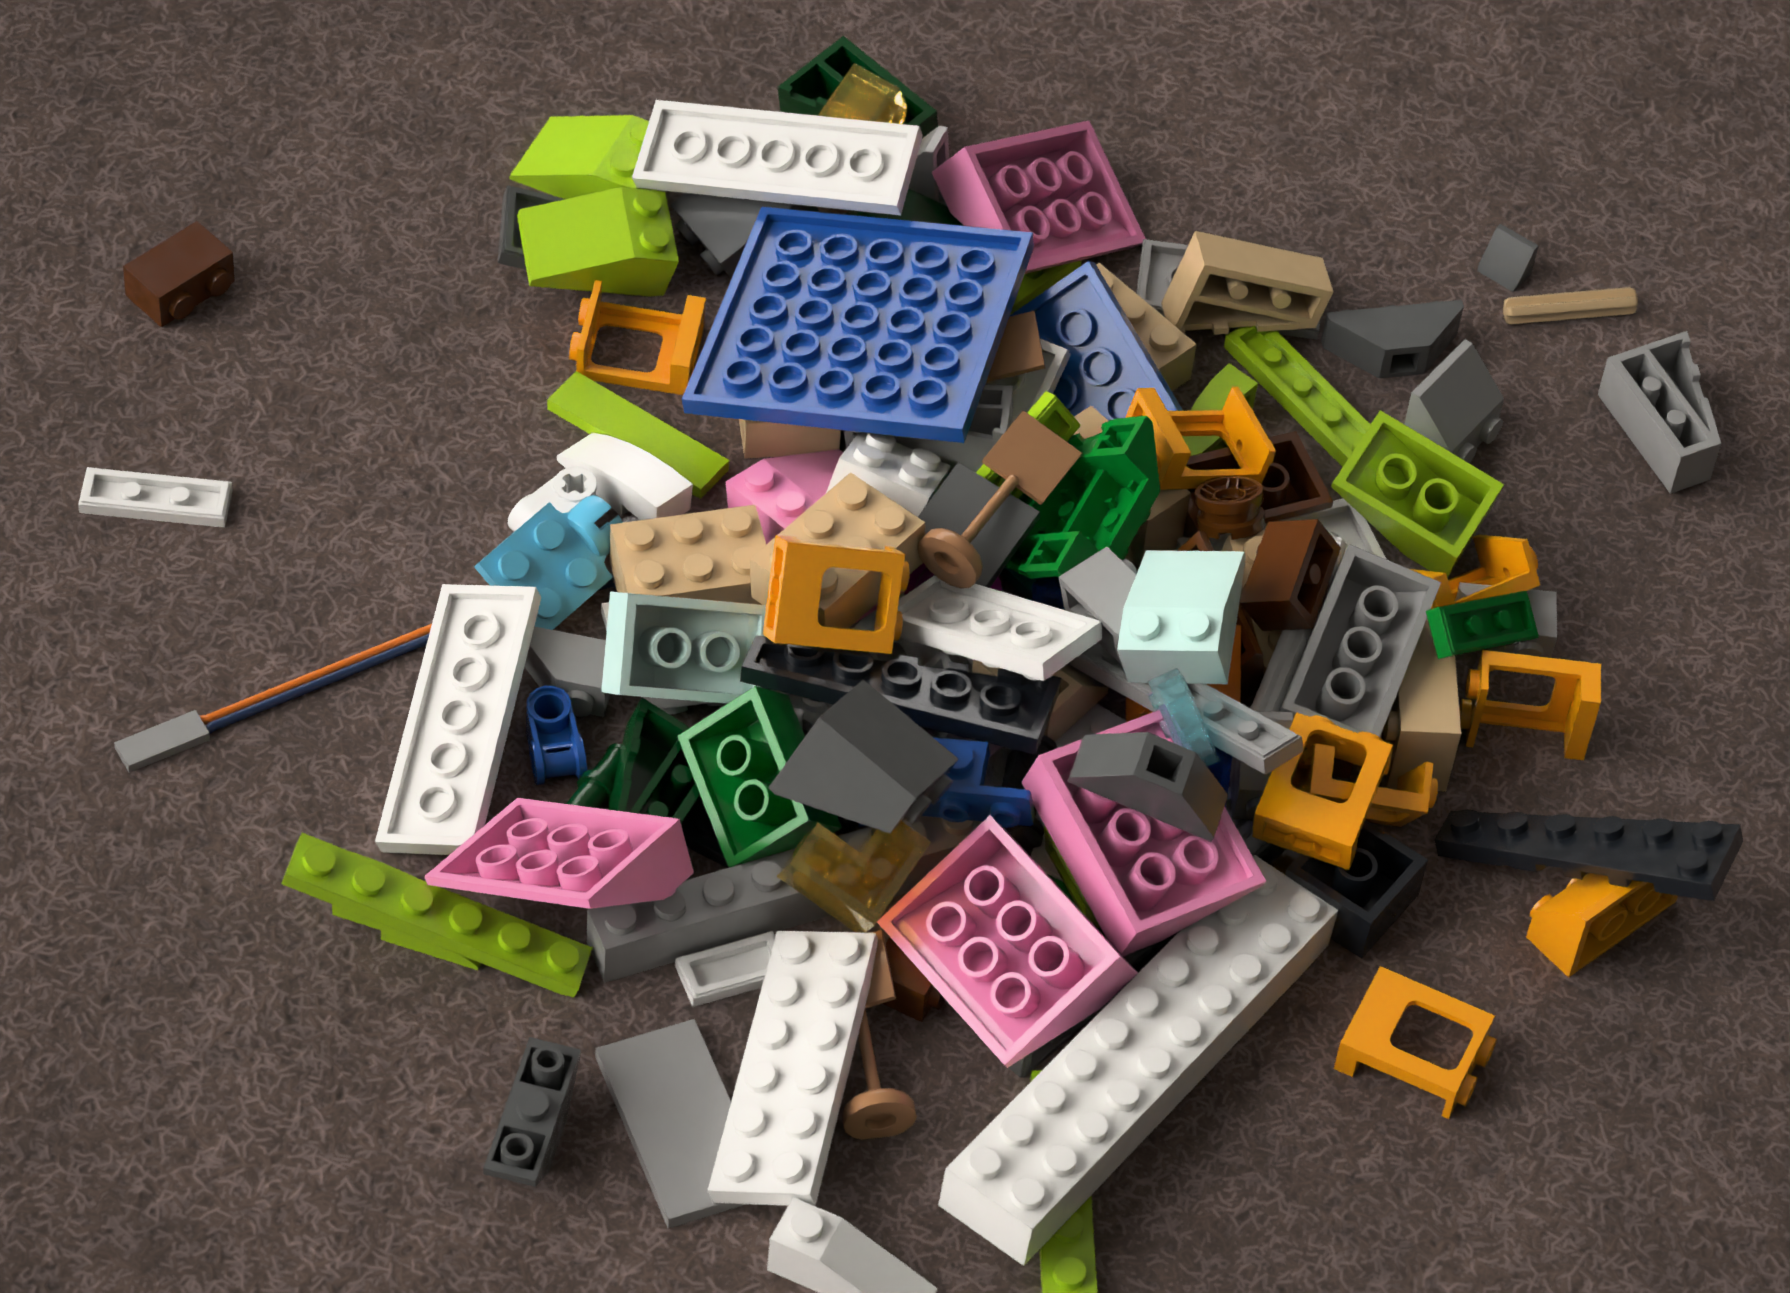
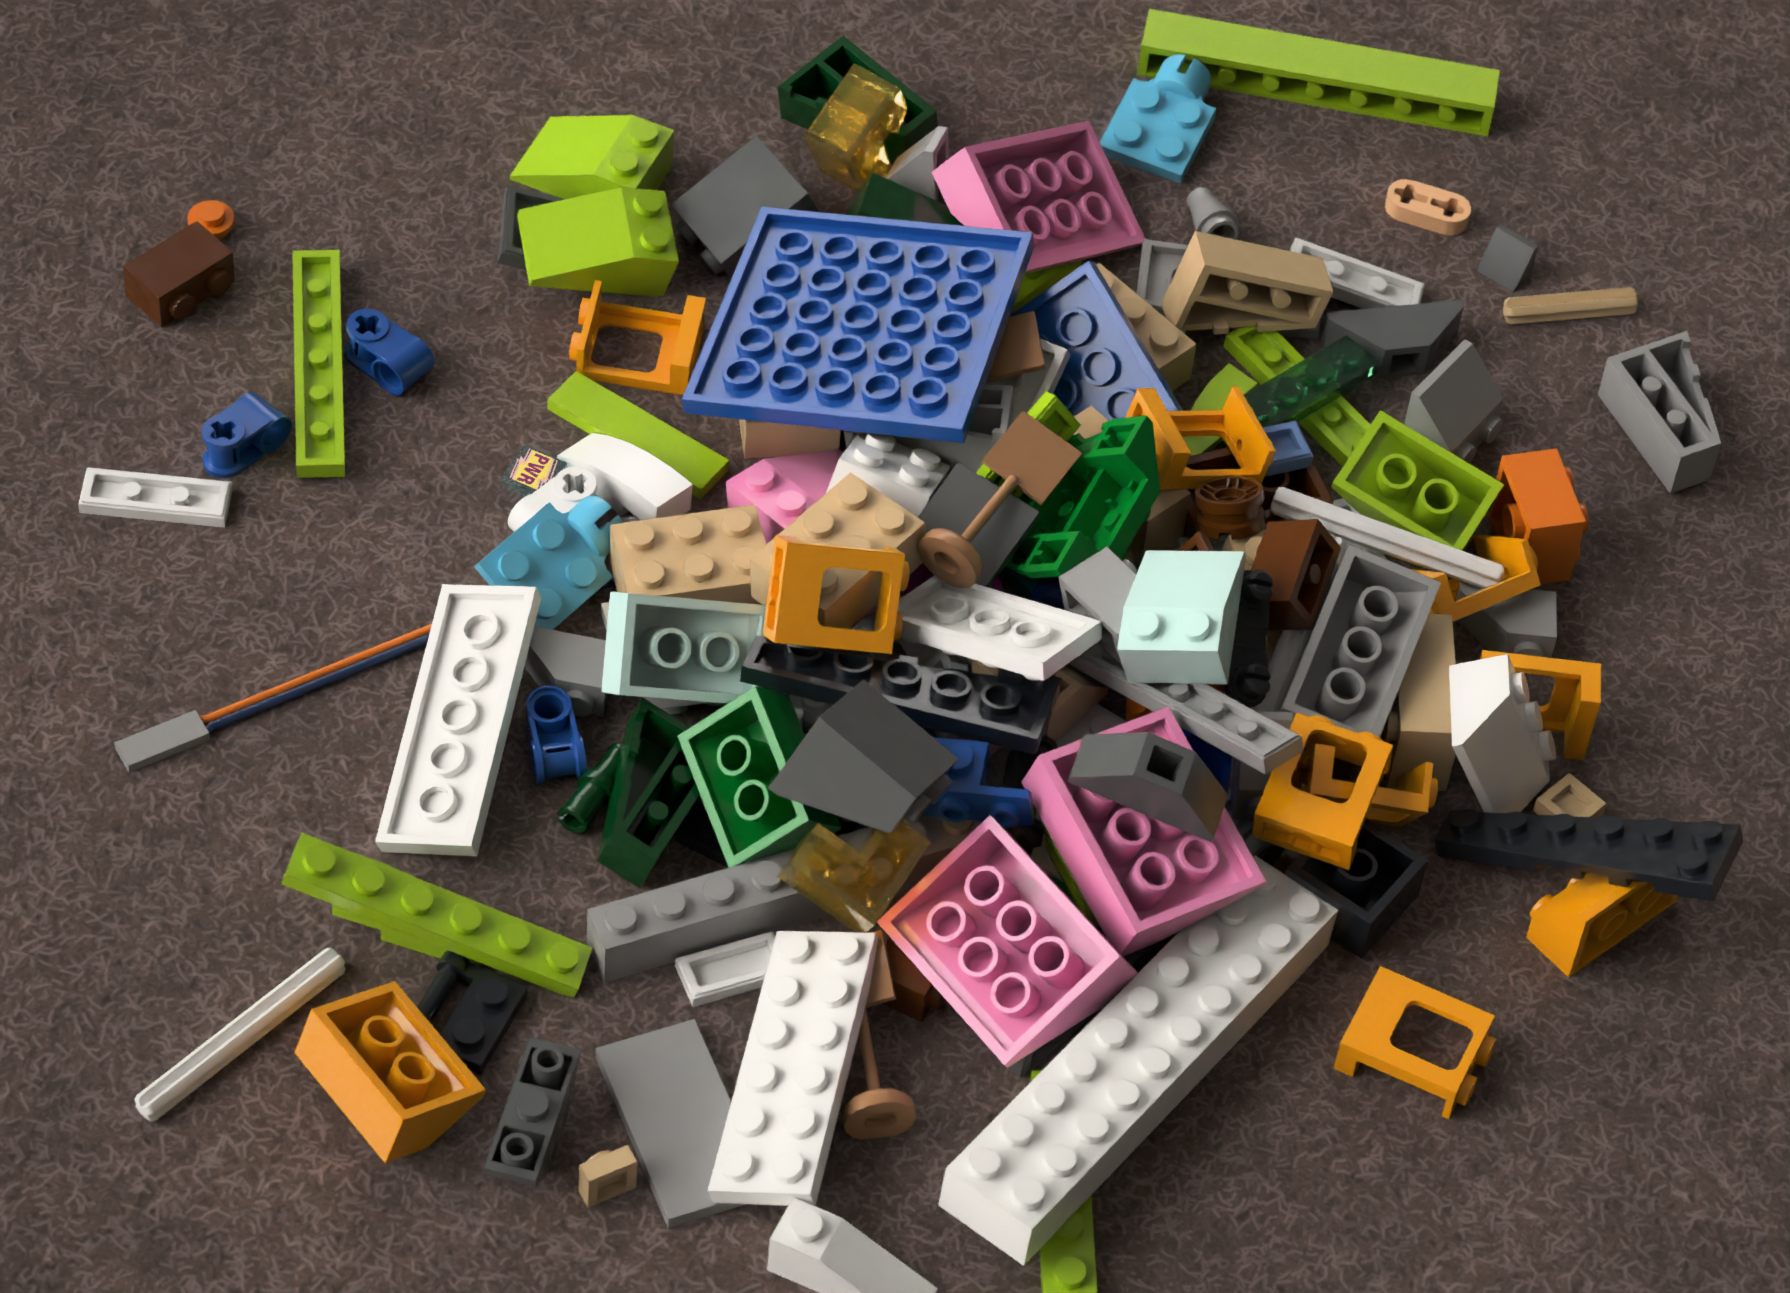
bright pink slope [425,798,694,909] -> none
white plate [632,100,923,215] -> none
clear light blue piece [1148,668,1220,766] -> none
green tile [1426,591,1539,659] -> none
none -> white axle [135,948,345,1122]
none -> orange plate [187,200,235,240]
none -> blue piece [201,392,292,478]
none -> lime plate [292,250,345,478]
none -> light orange slope [295,981,486,1163]
none -> blue piece [345,308,435,396]
none -> black plate [417,951,528,1075]
none -> tile [501,445,567,497]
none -> tan plate [579,1145,637,1208]
none -> medium azure plate [1100,54,1216,184]
none -> lime brick [1137,9,1500,137]
none -> light grey cone [1186,187,1239,240]
none -> black piece [1225,569,1273,707]
none -> clear green plate [1244,335,1380,428]
none -> medium blue tile [1263,420,1313,476]
none -> white axle [1270,487,1504,589]
none -> white tile [1290,238,1425,309]
none -> light nougat beam [1385,179,1471,235]
none -> white slope [1449,654,1556,813]
none -> orange brick [1487,448,1589,584]
none -> tan plate [1533,773,1607,818]

